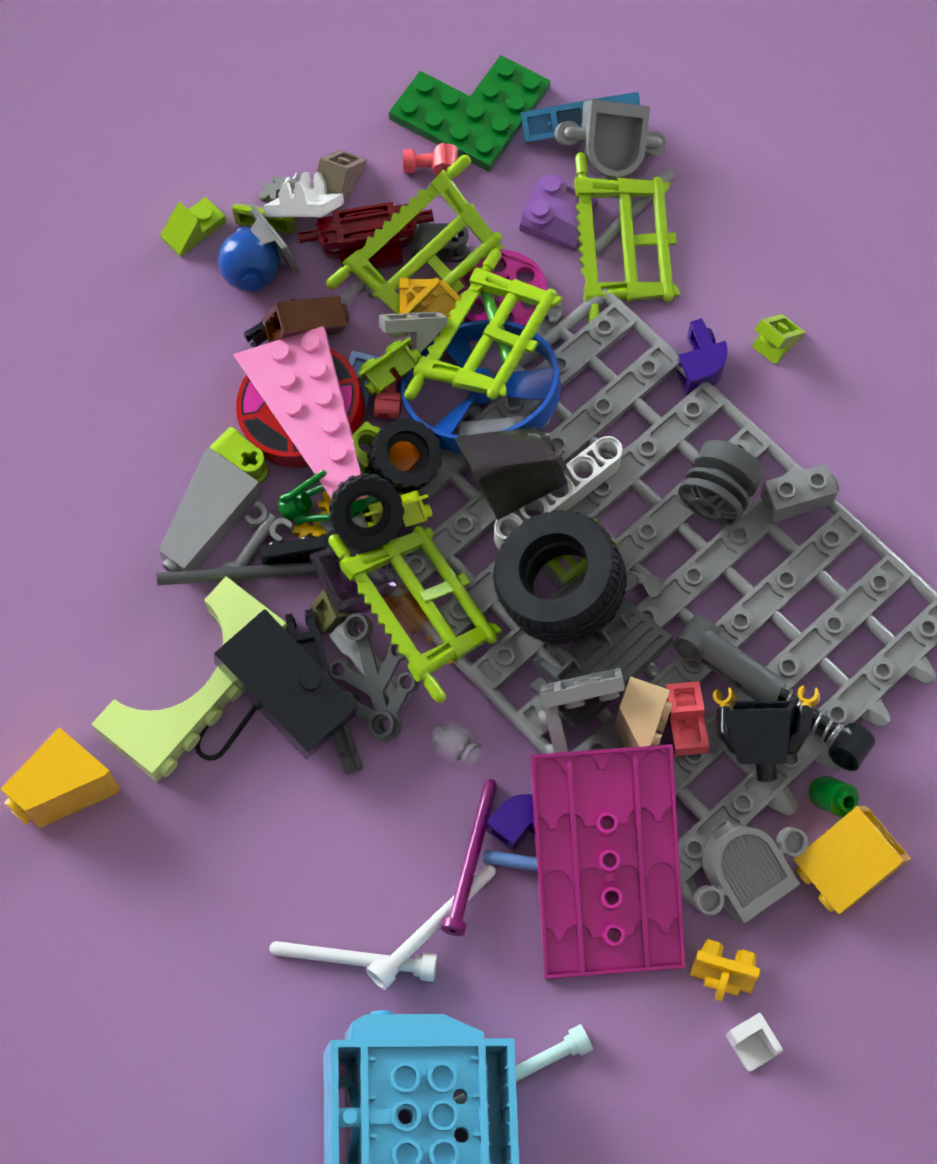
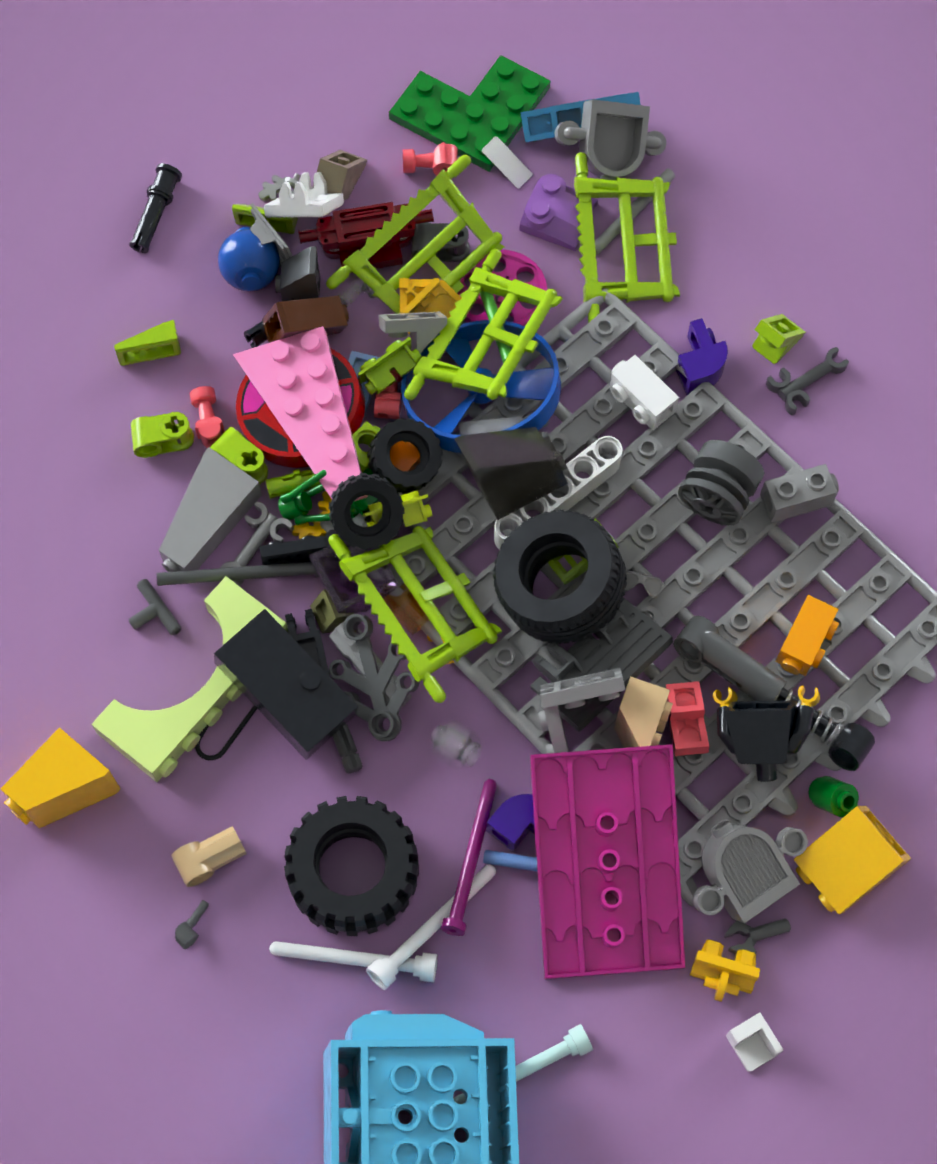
lime slope [160,196,226,257] -> none
light grey piece [536,303,563,337] -> none
none -> lime slope [114,320,181,366]
none -> black pin [129,163,182,253]
none -> dark grey piece [129,579,181,635]
none -> lime piece [130,412,194,458]
none -> tan piece [171,826,246,887]
none -> dark grey hand [175,900,209,949]
none -> coral leg [189,386,225,448]
none -> lime pin [265,469,321,499]
none -> dark grey slope [275,246,321,301]
none -> black tyre [284,796,419,936]
none -> white sticker [482,136,533,189]
none -> white brick [610,355,679,430]
none -> dark grey bar [724,918,791,954]
none -> dark grey bar [766,347,849,415]
none -> light orange brick [775,595,839,676]

